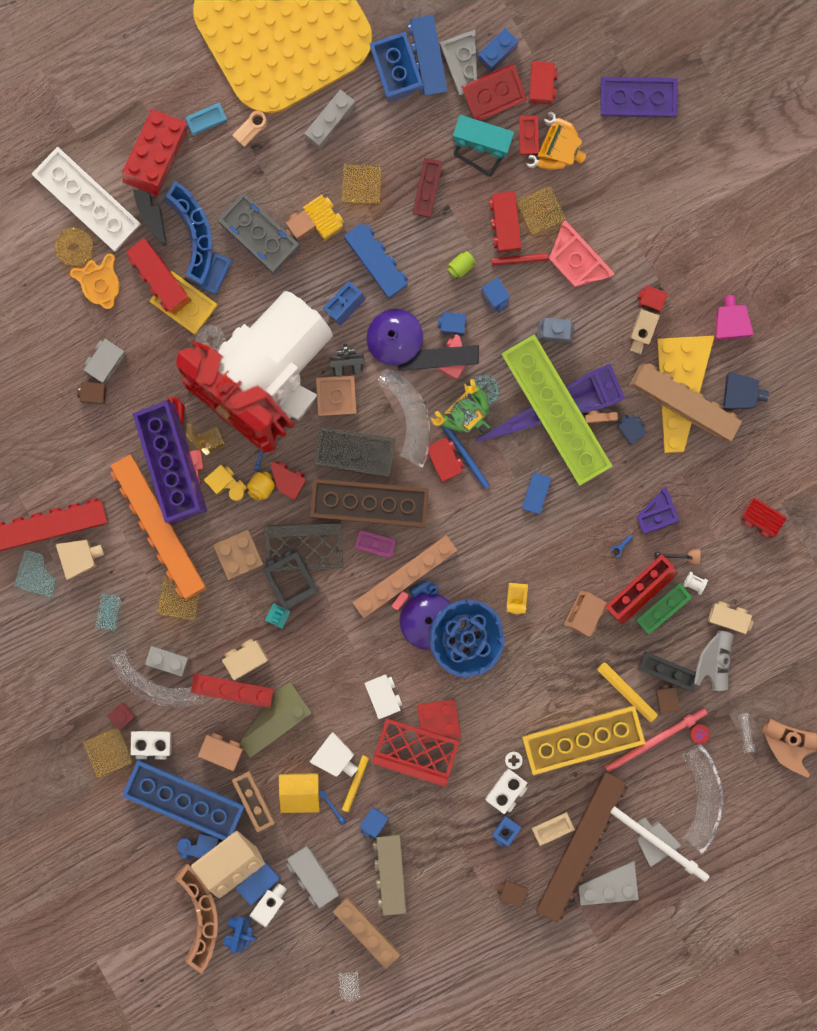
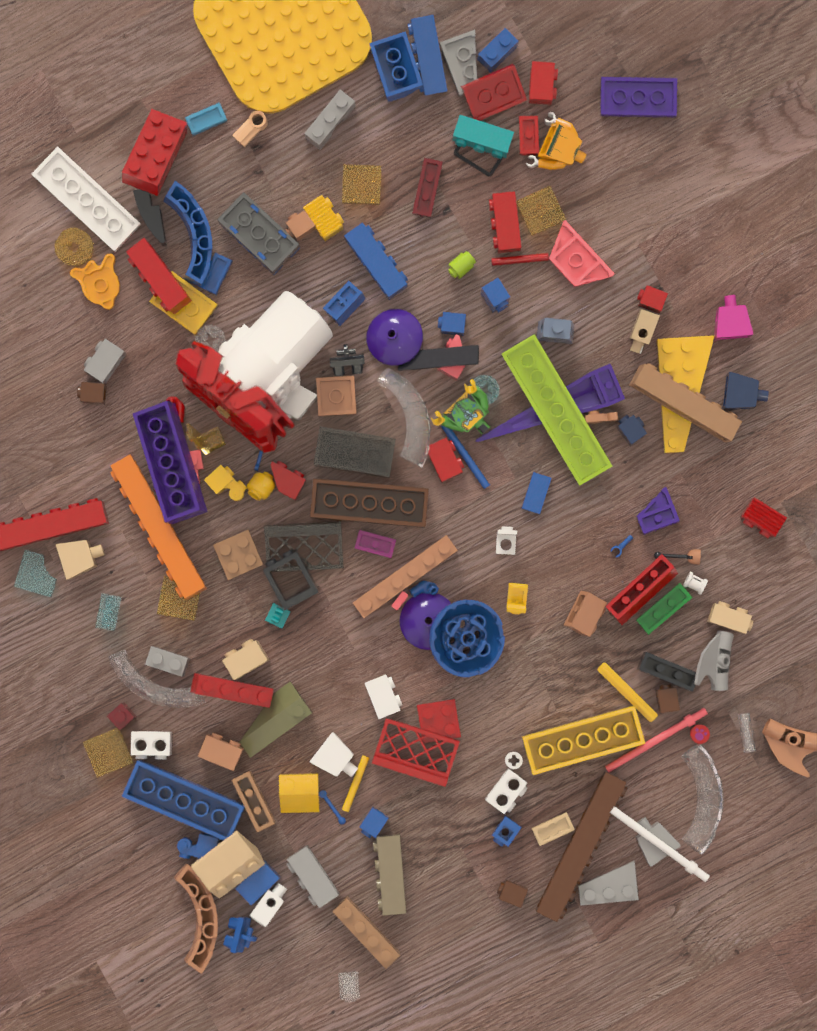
none -> white bracket [496,526,517,555]

